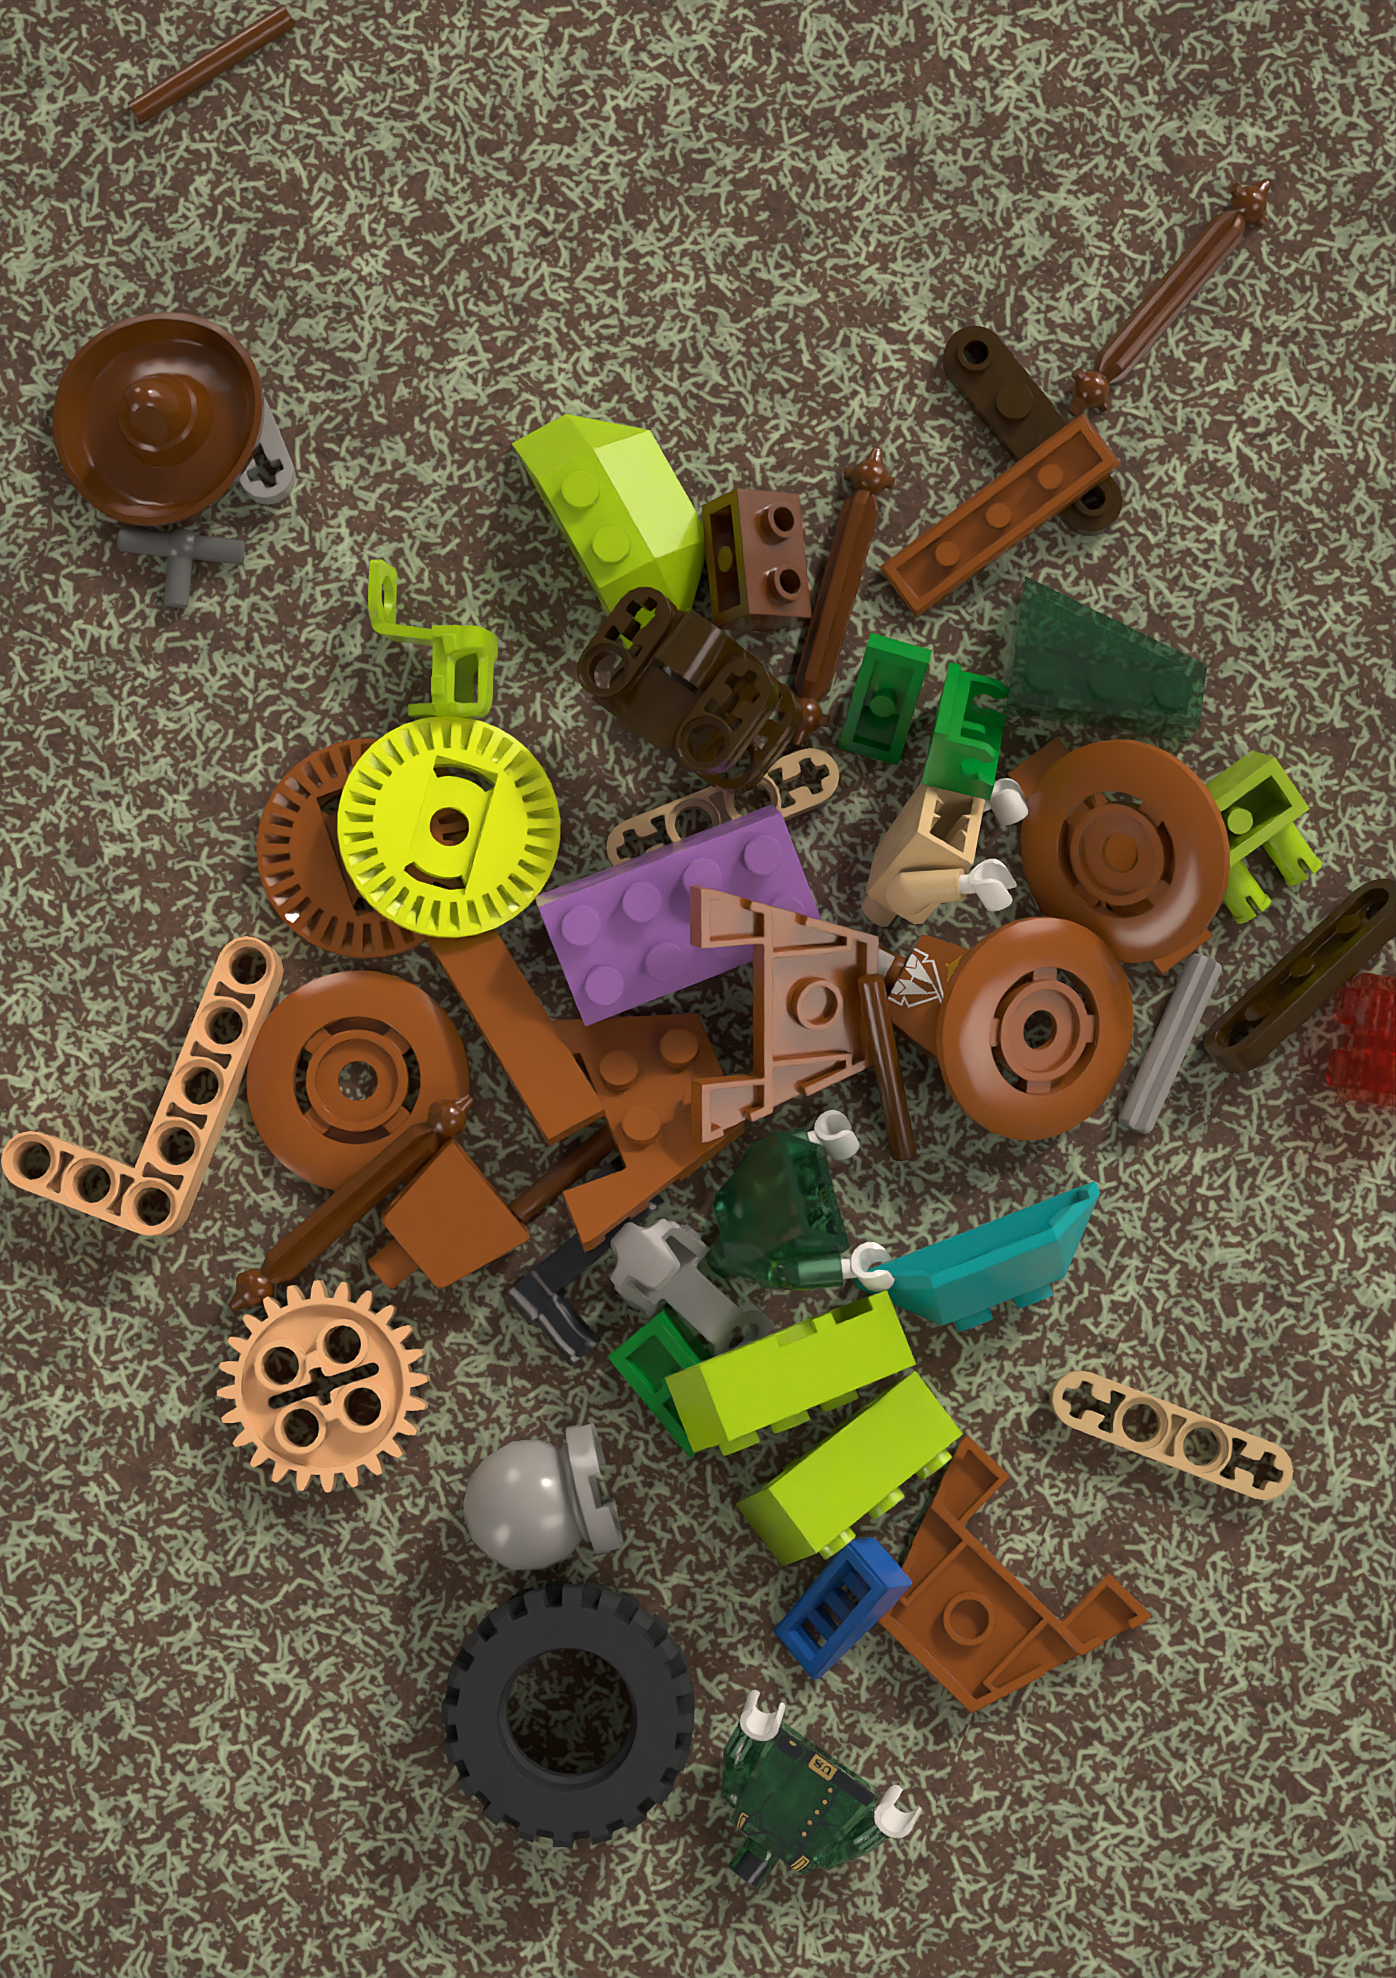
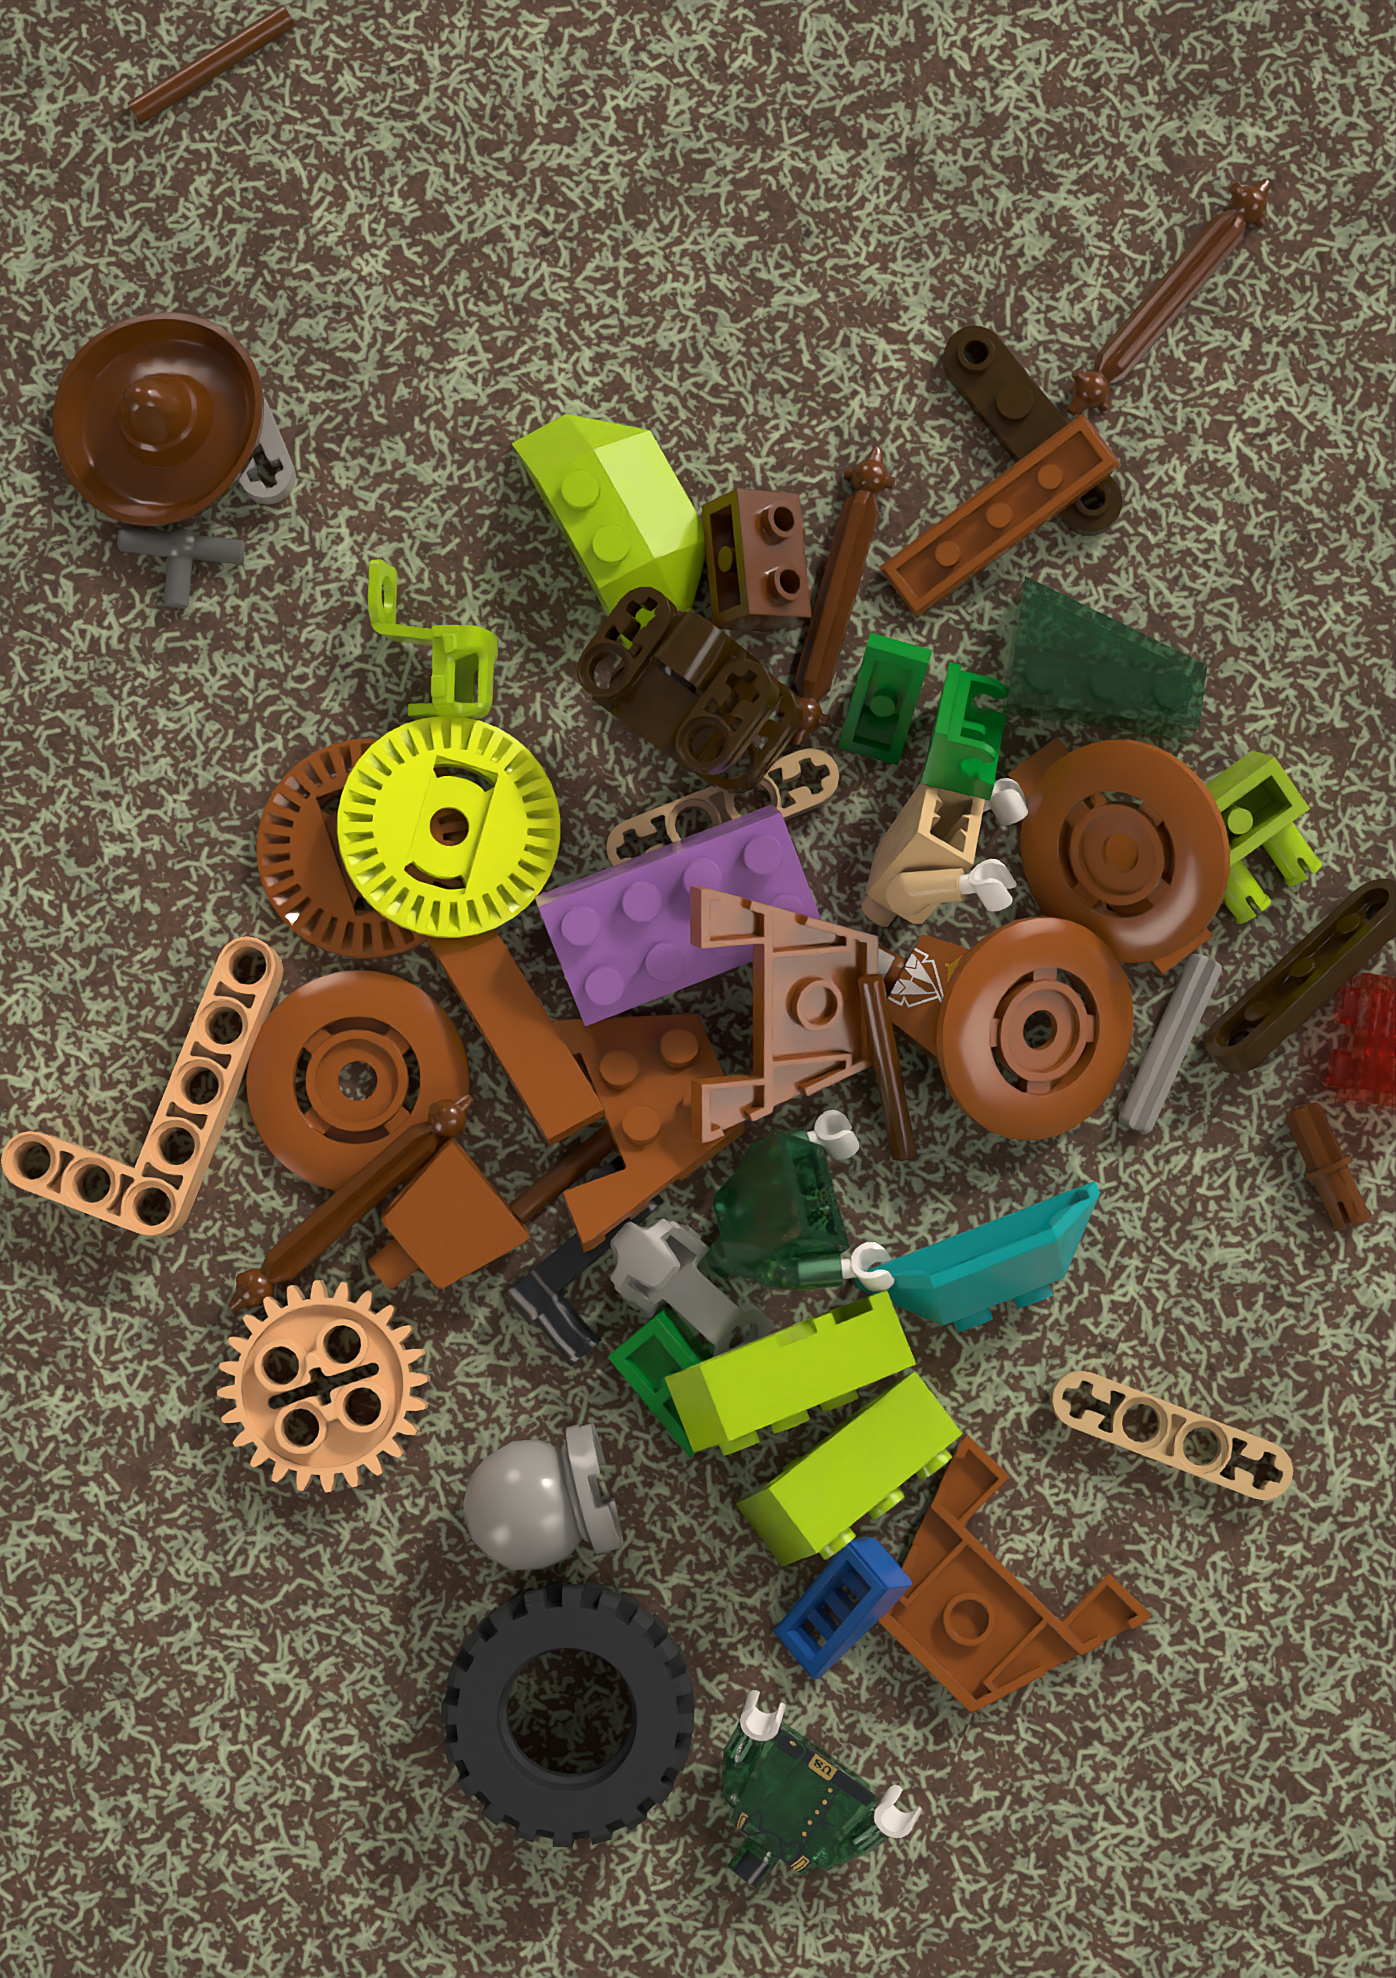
none -> reddish brown axle [1286,1102,1372,1232]

